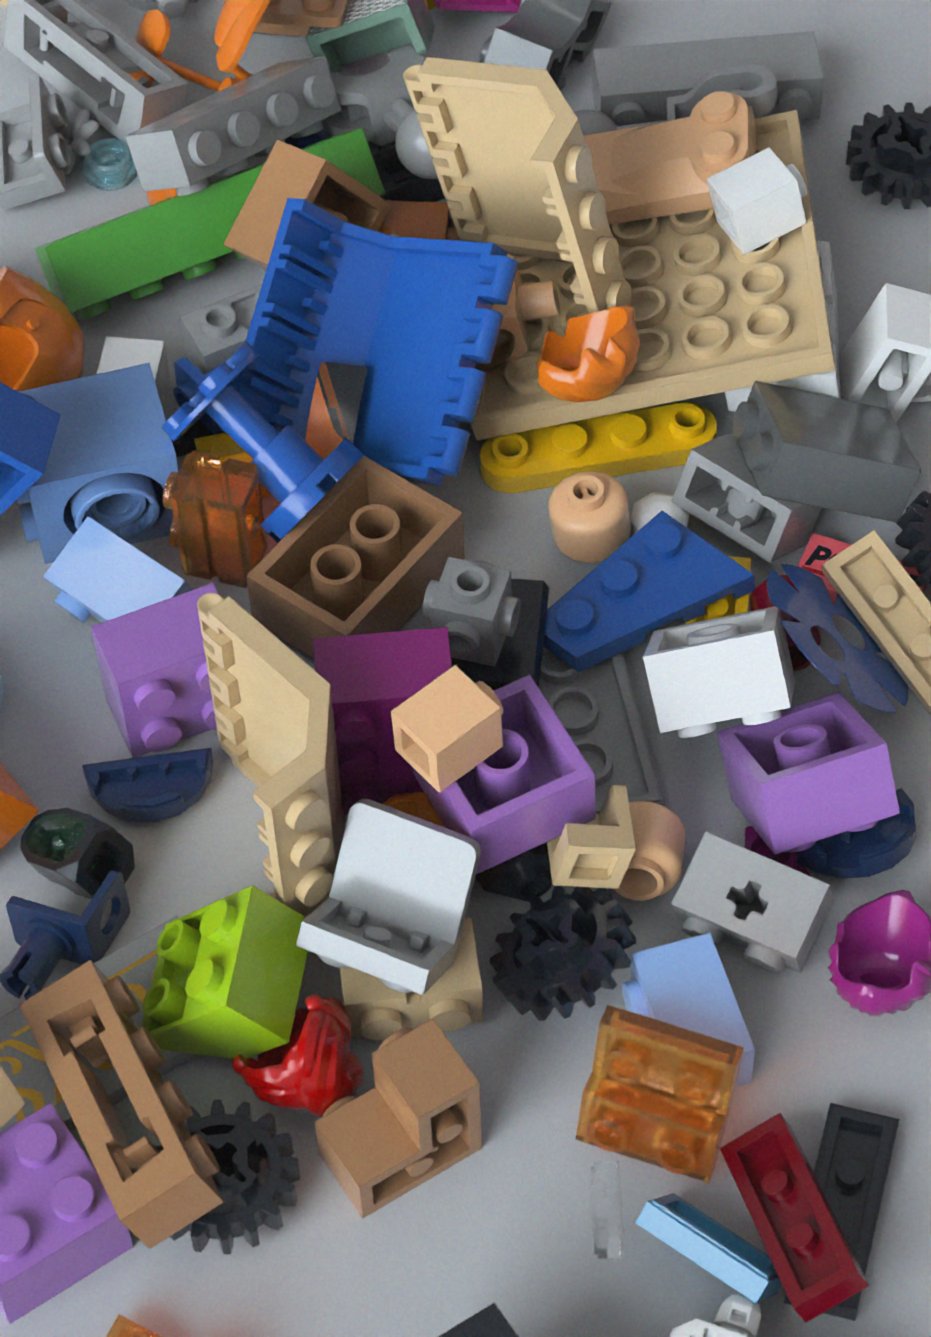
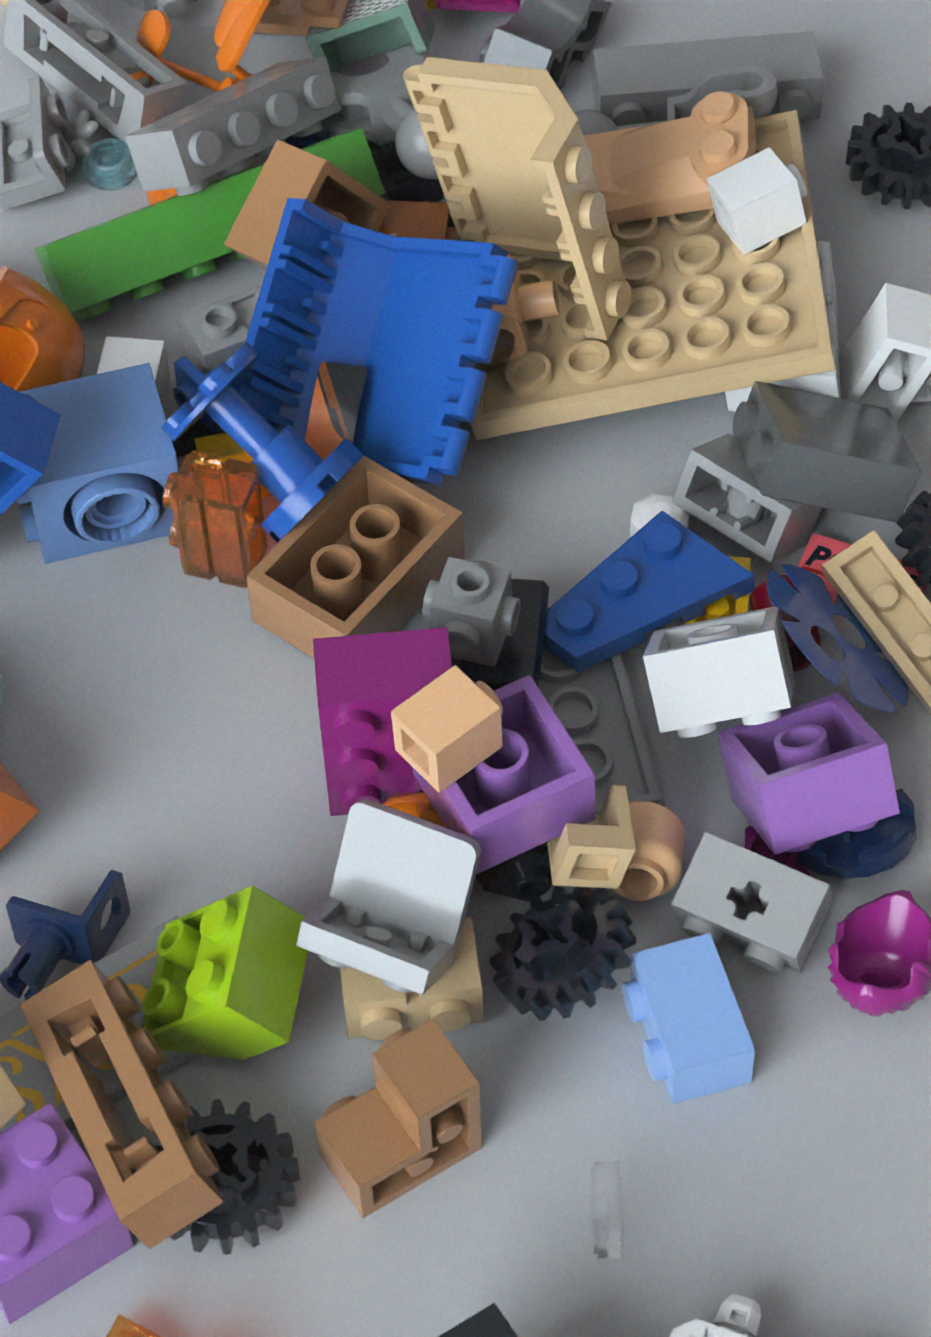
black rock [20,808,135,899] -> none
light blue brick [43,516,193,624] -> none
dark blue plate [82,748,213,823] -> none
medium lavender brick [91,583,219,758] -> none
tan hinge [197,593,345,917] -> none
red hair [232,994,364,1117] -> none
yellow plate [480,402,717,493] -> none
orange hair [537,305,641,403] -> none
light nougat head [548,471,632,563] -> none
clear orange slope [575,1005,744,1183] -> none
tile [635,1193,782,1304] -> none
dark red plate [720,1113,869,1323] -> none
black tile [784,1103,899,1321] -> none

